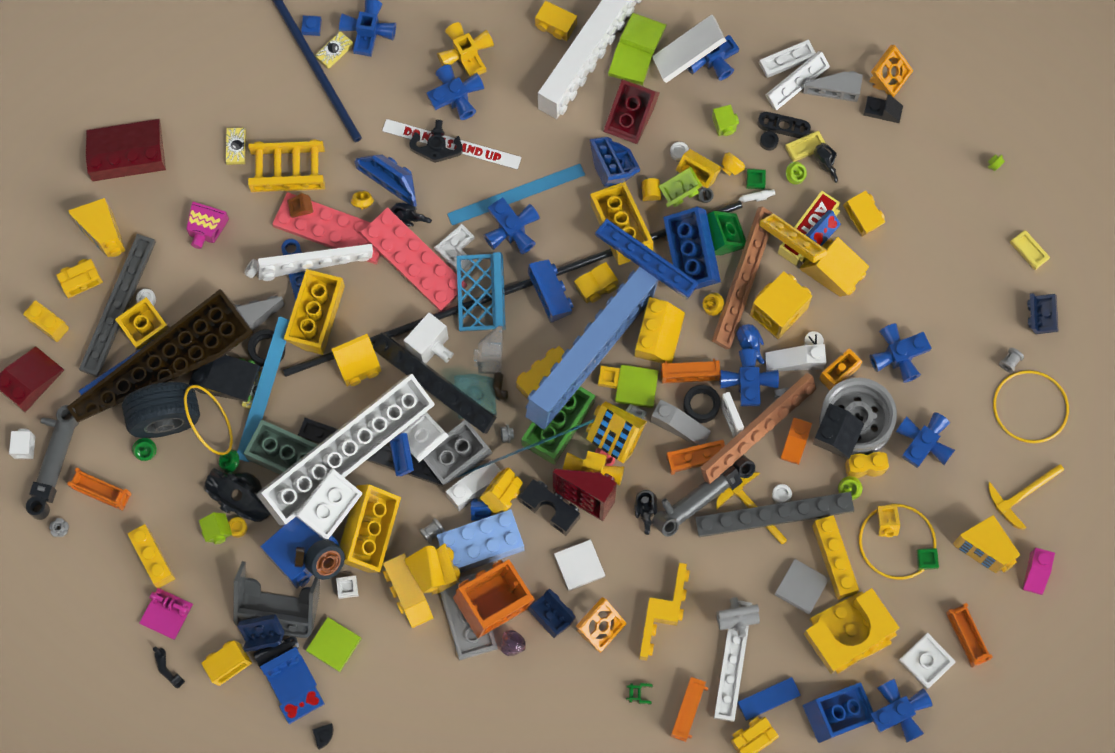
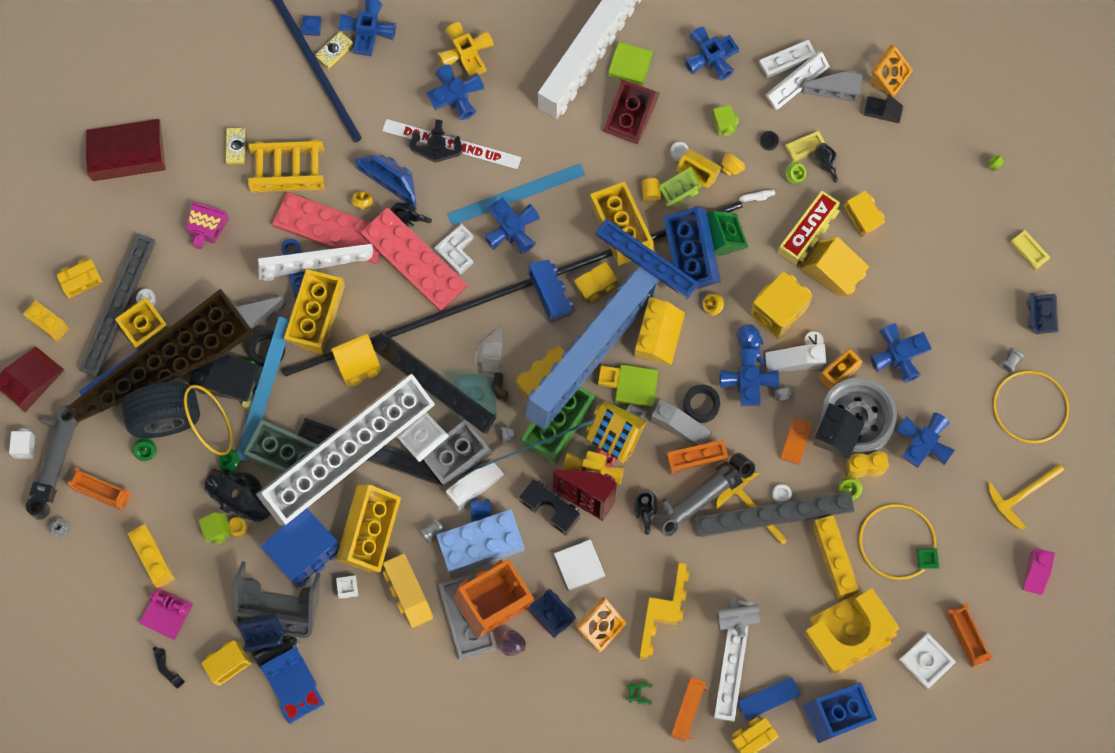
yellow slope [68,198,126,257] -> none
white tile [244,259,258,278] -> none
dark orange slope [287,193,313,218] -> none
white tile [295,468,363,540] -> none
dark brown tile [295,547,305,567] -> none
black wheel [304,539,345,580] -> none
lime tile [306,617,362,672] -> none
black tile [313,723,334,750] -> none
blue tile [390,433,414,477] -> none
white brick [404,313,454,364] -> none
yellow piece [404,543,460,595] -> none
dark azure fence [456,252,506,332] -> none
yellow brick [480,468,523,513] -> none
yellow brick [535,0,577,41] -> none
blue wedge [590,137,640,187] -> none
lime tile [620,13,666,54] -> none
white tile [652,15,726,83] -> none
orange container [661,359,721,384] -> none
dark grey hinge [698,188,714,203] -> none
nougat plate [700,373,816,484] -> none
nougat plate [712,206,773,349] -> none
white tile [720,392,744,438] -> none
green tile [746,169,766,189] -> none
black beam [758,112,811,139] -> none
yellow tile [760,213,827,263] -> none
light grey slope [775,559,830,614] -> none
blue tile [806,210,841,246] -> none
blue brick [870,679,933,743] -> none
yellow bracket [877,505,900,537] -> none
yellow slope [953,515,1020,573] -> none

